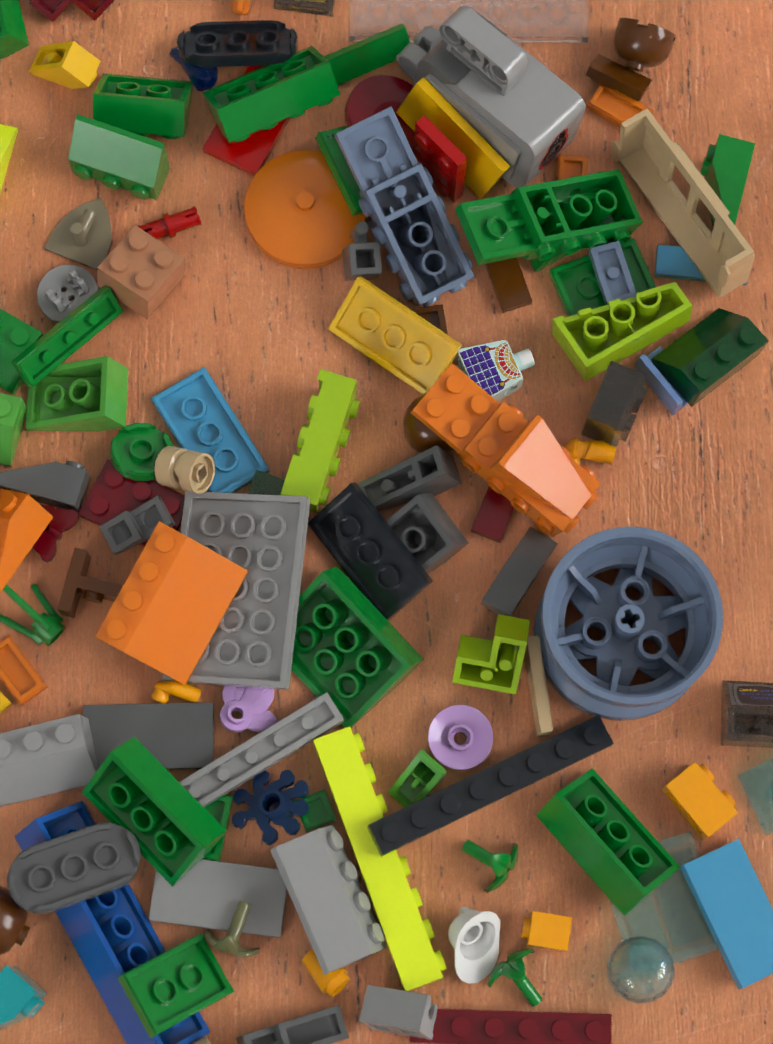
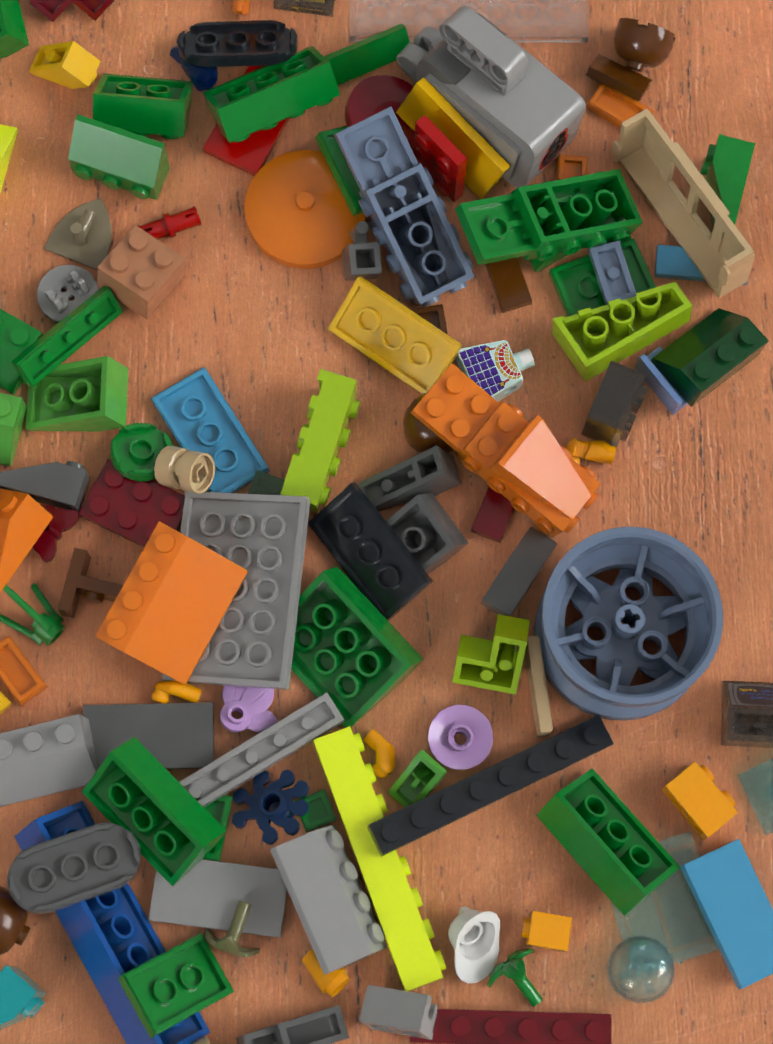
dark grey slope [100,496,176,555] -> none
green plant [462,839,518,893] -> none
none -> light orange arm [363,729,396,778]

